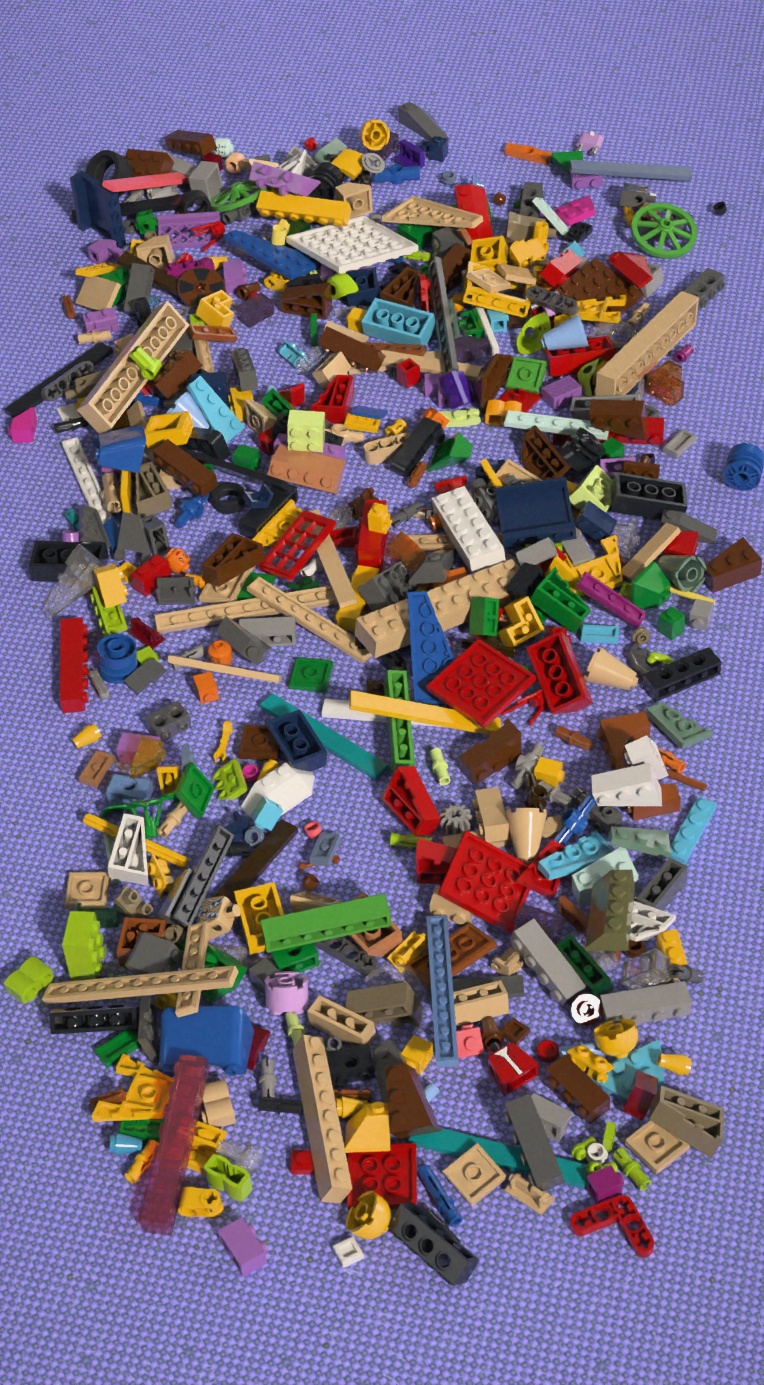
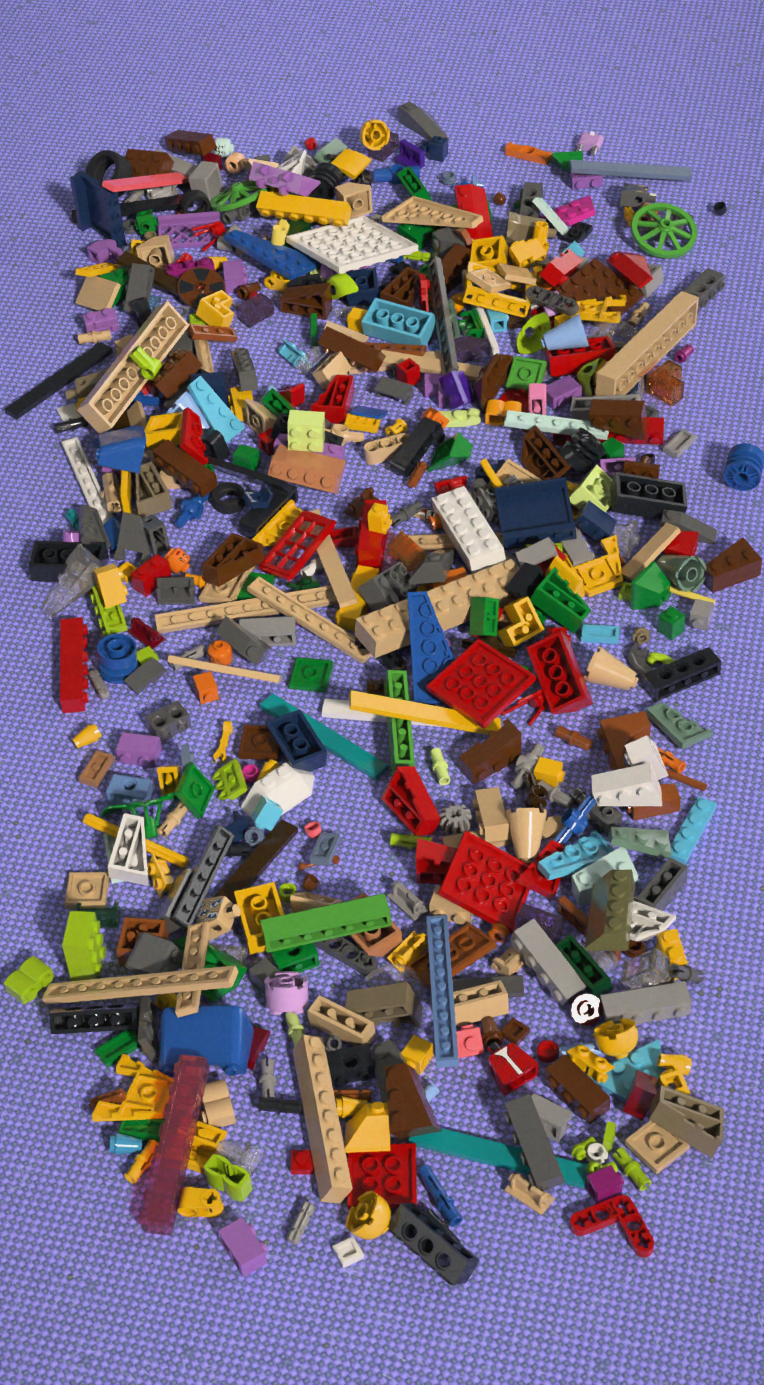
dark pink slope [8,407,37,443] -> none
dark grey beam [41,361,94,402] -> none
dark orange axle [62,295,76,319] -> none
dark tan hips [113,885,153,919] -> none
clear yellow slope [130,736,167,779] -> none
dark tan plate [165,924,185,945] -> none
clear gear [328,505,353,530] -> none
light grey gear [361,153,385,175] -> none
tan tile [442,1143,507,1207] -> none
magenta tile [576,571,646,628] -> none
none -> red wing [180,407,209,465]
none -> light grey piece [217,225,242,252]
none -> lime axle [279,883,297,903]
none -> light grey axle [287,1201,315,1245]
none -> dark grey hinge [374,376,414,406]
none -> light grey hinge [387,881,430,921]
none -> green brick [397,166,432,201]
none -> orange bush [488,923,510,943]
none -> bright pink brick [529,383,546,415]
none -> yellow brick [658,1069,691,1096]

